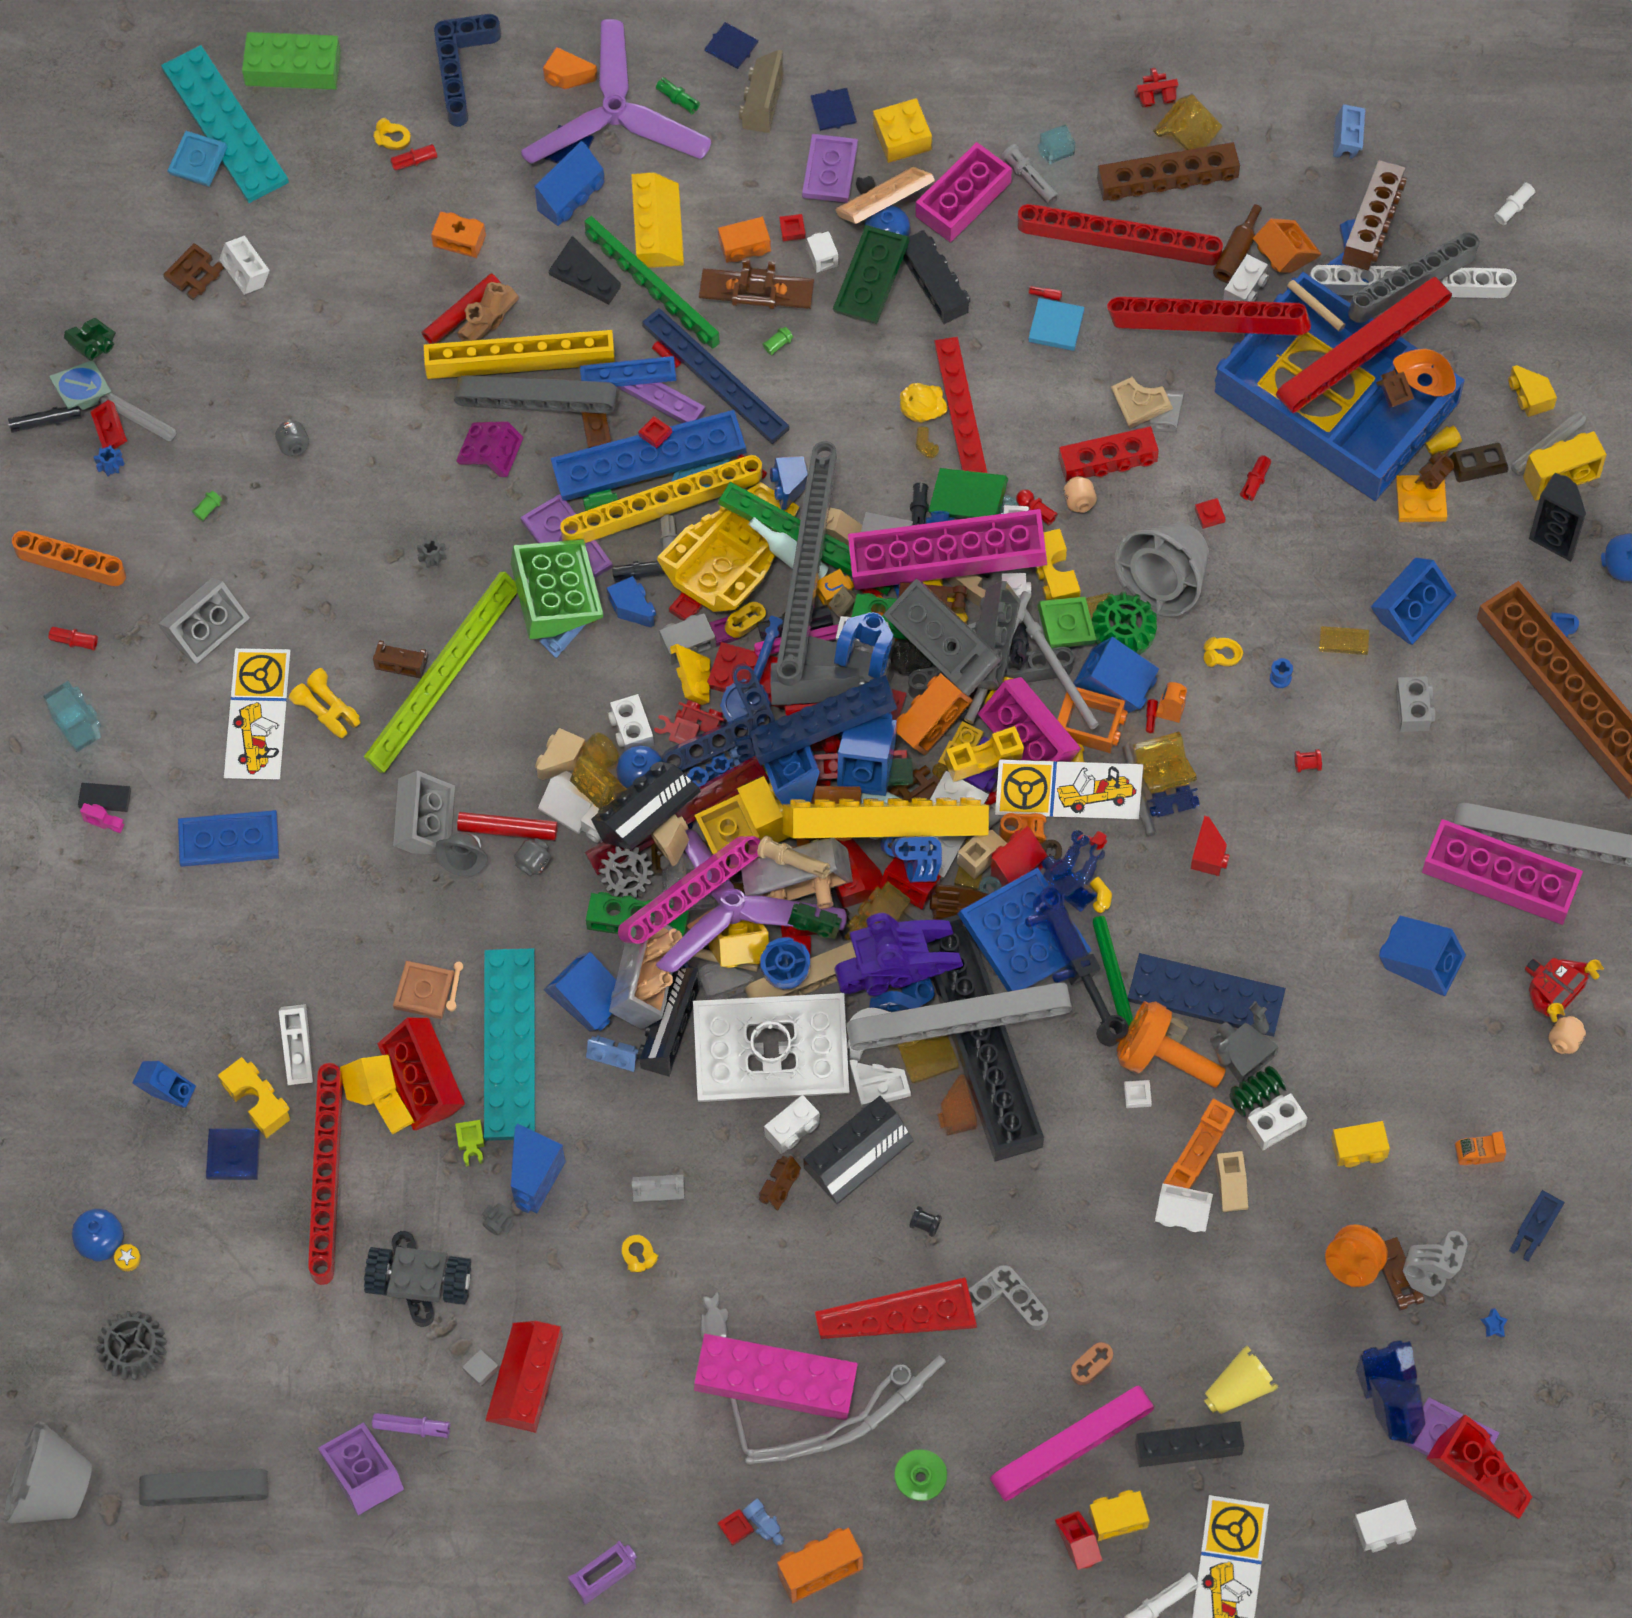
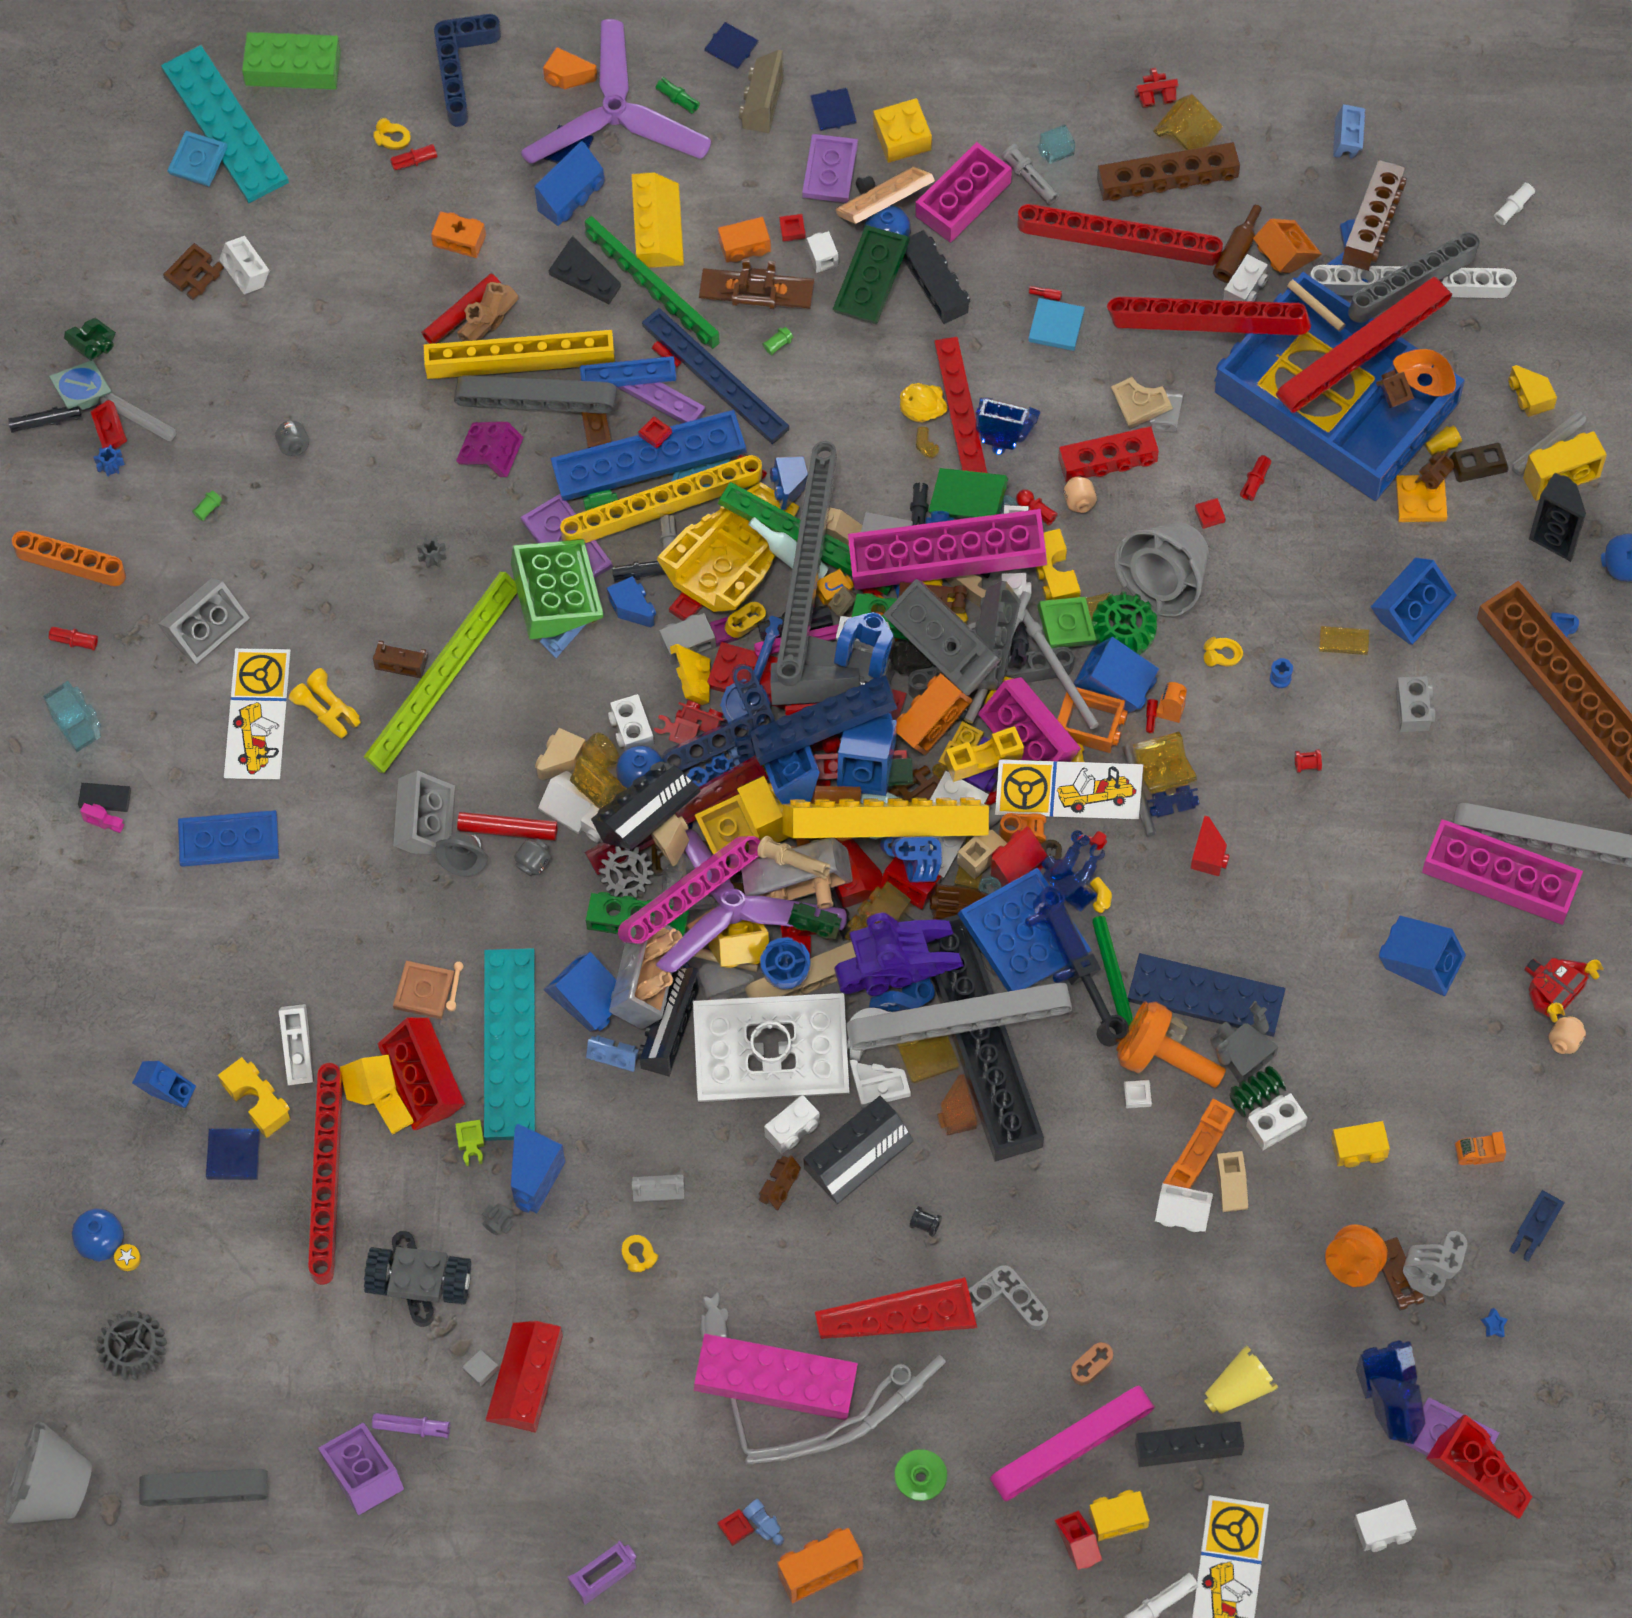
none -> clear blue torso [976,397,1040,454]

